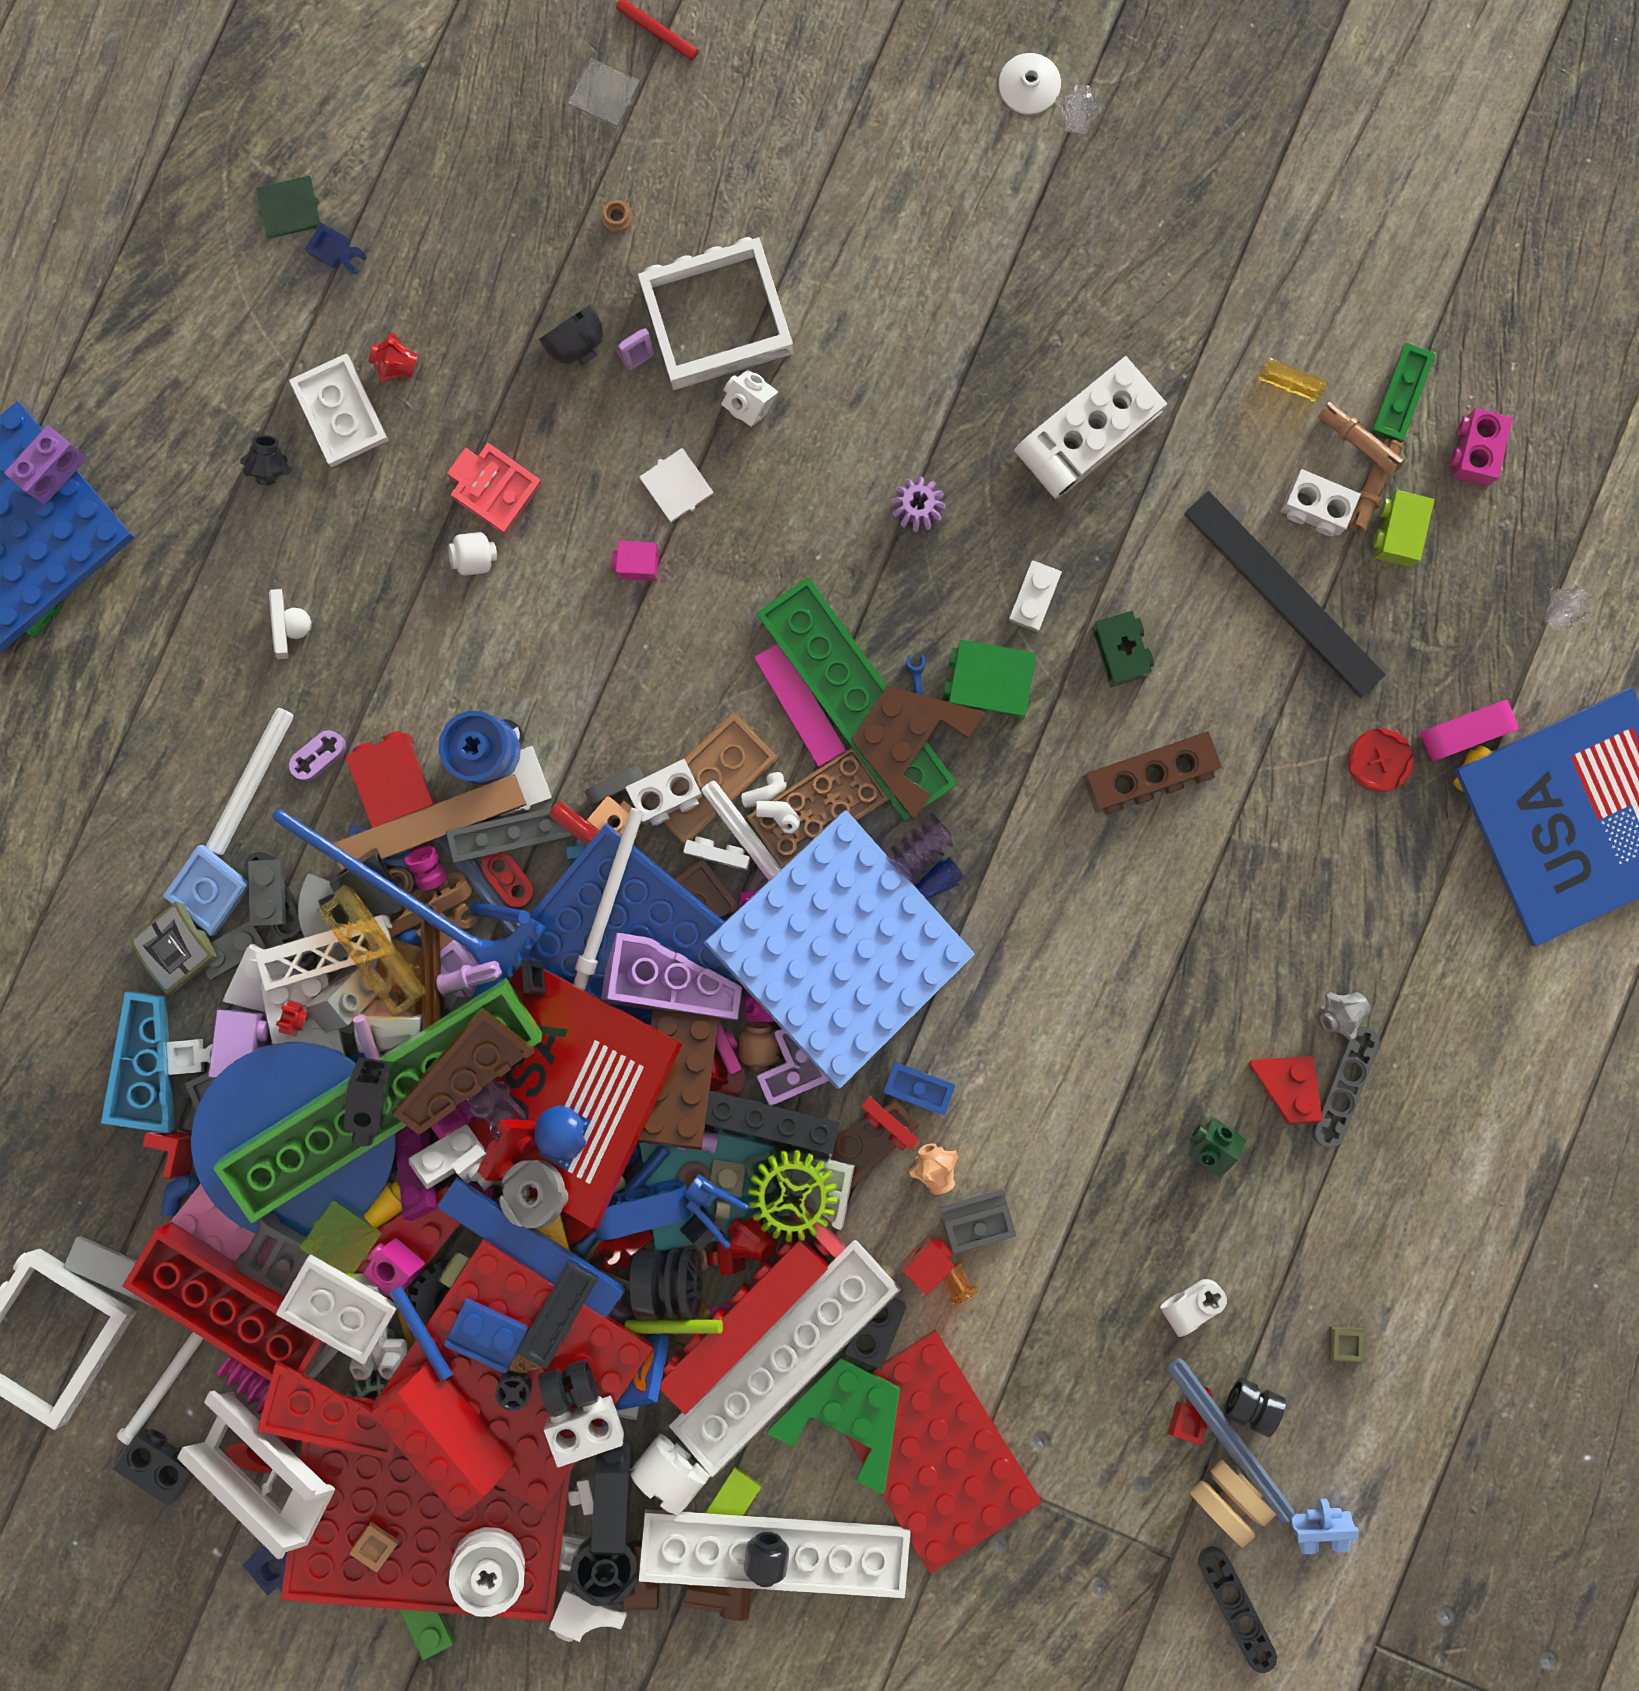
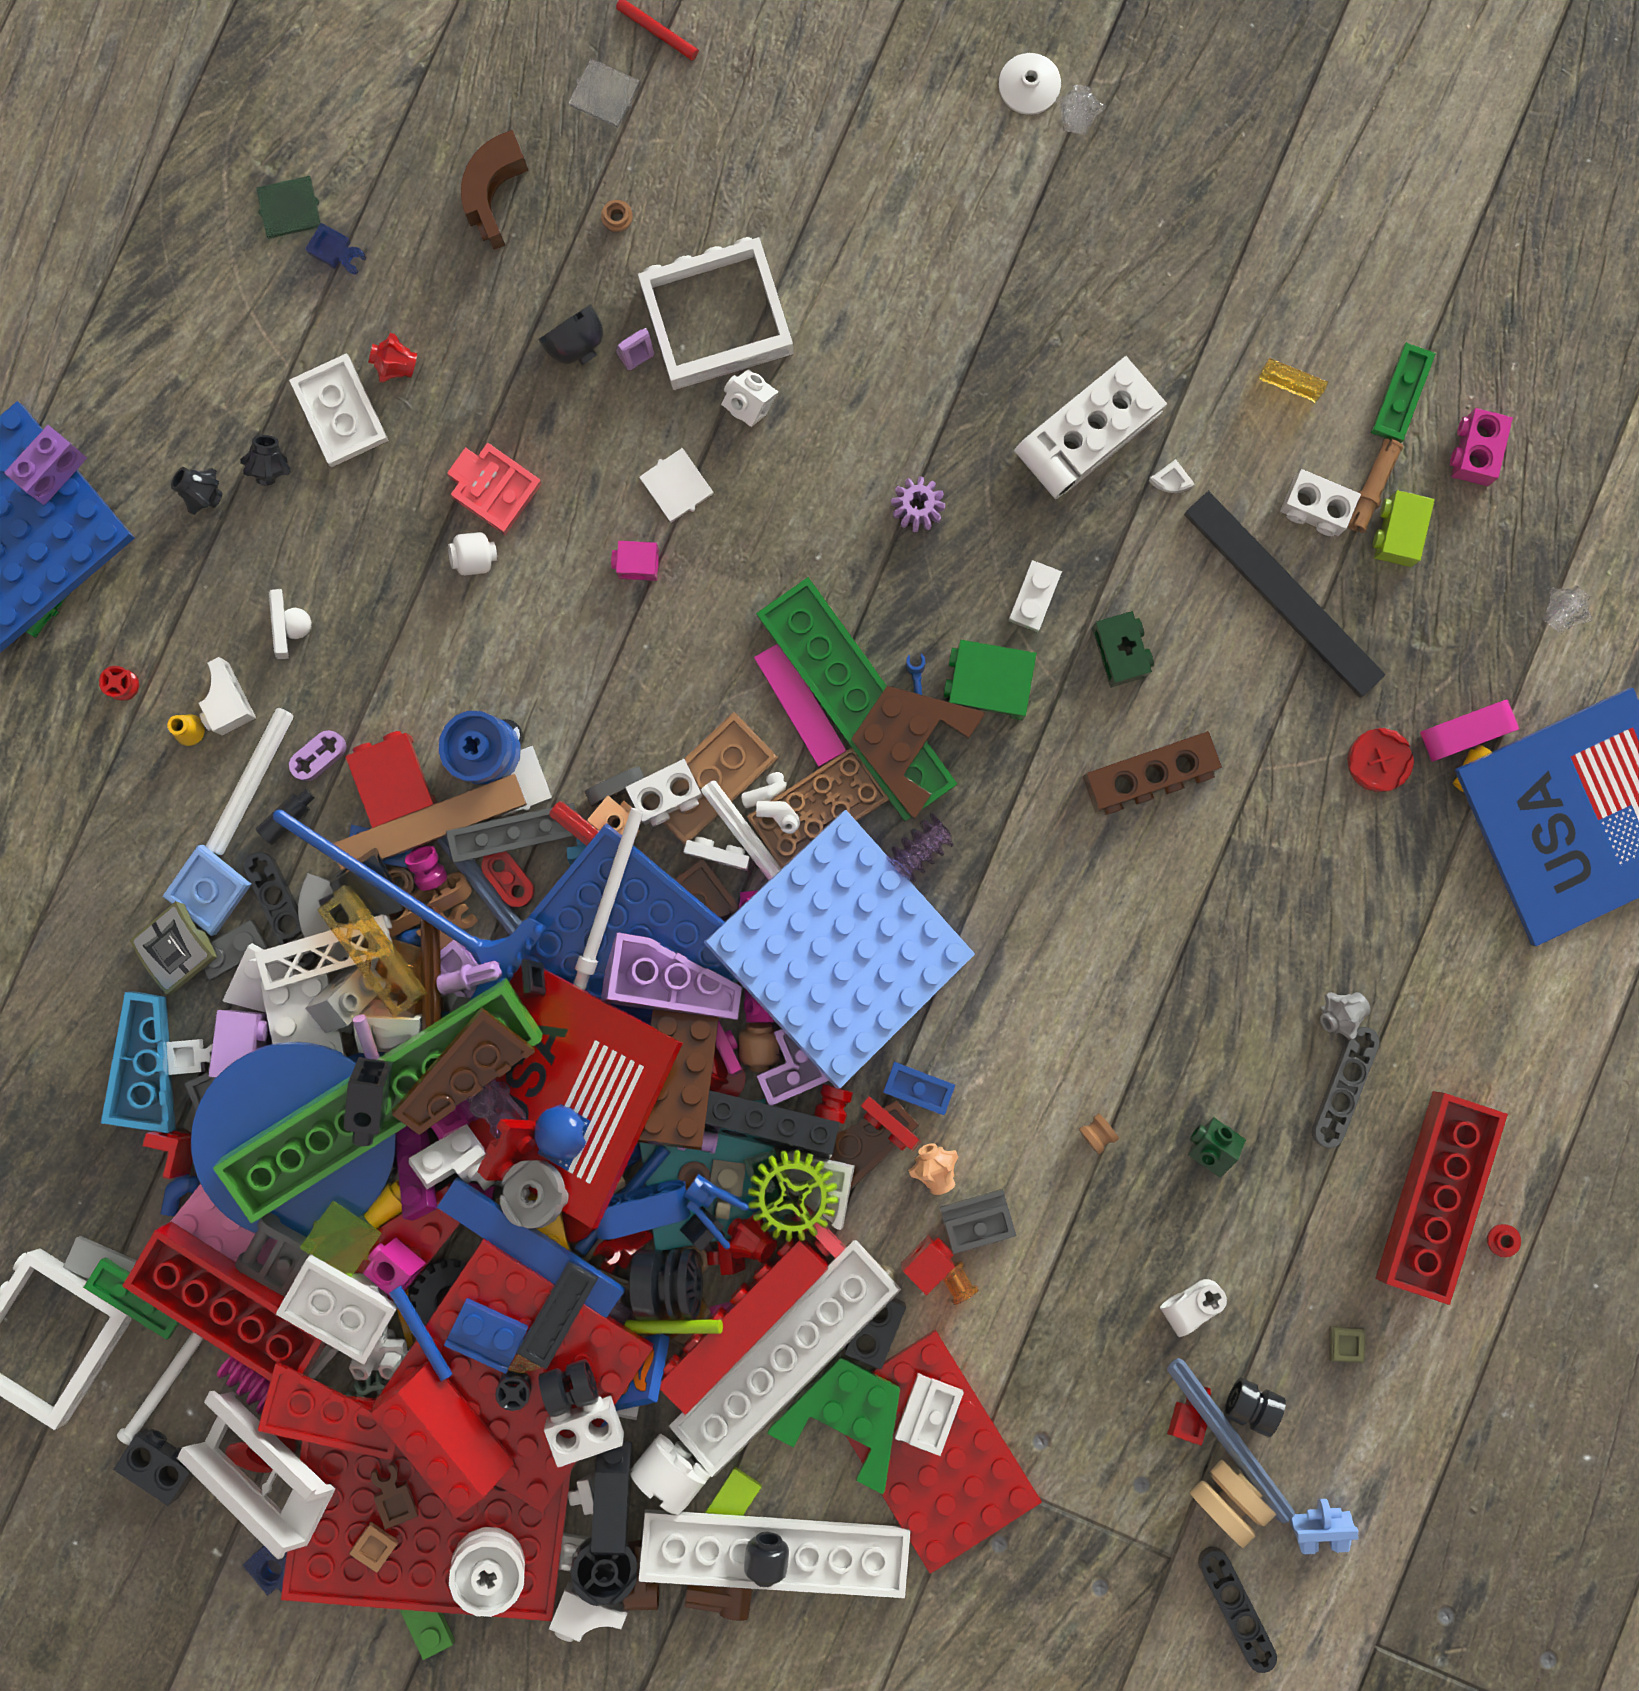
dark grey plate [248,859,286,926] -> none
red plate [276,1000,309,1037] -> none
olive tile [438,1252,469,1288] -> none
blue bar [471,902,530,924] -> none
clear blue cone [915,857,965,900] -> none
red wing [1248,1056,1322,1125] -> none
medium nougat pin [1318,402,1405,476] -> none
none -> green plate [83,1257,180,1340]
none -> red wheel [99,665,139,701]
none -> yellow cone [167,714,205,746]
none -> black rock [171,467,223,515]
none -> white arch [199,657,256,736]
none -> black cylinder [255,789,315,845]
none -> reddish brown plate [371,1462,418,1530]
none -> reddish brown arch [461,130,529,250]
none -> red wheel [814,1084,853,1124]
none -> white plate [895,1373,964,1456]
none -> medium nougat wheel [1078,1113,1119,1155]
none -> white tile [1149,459,1195,493]
none -> red brick [1375,1091,1508,1305]
none -> red plate [1487,1224,1521,1257]

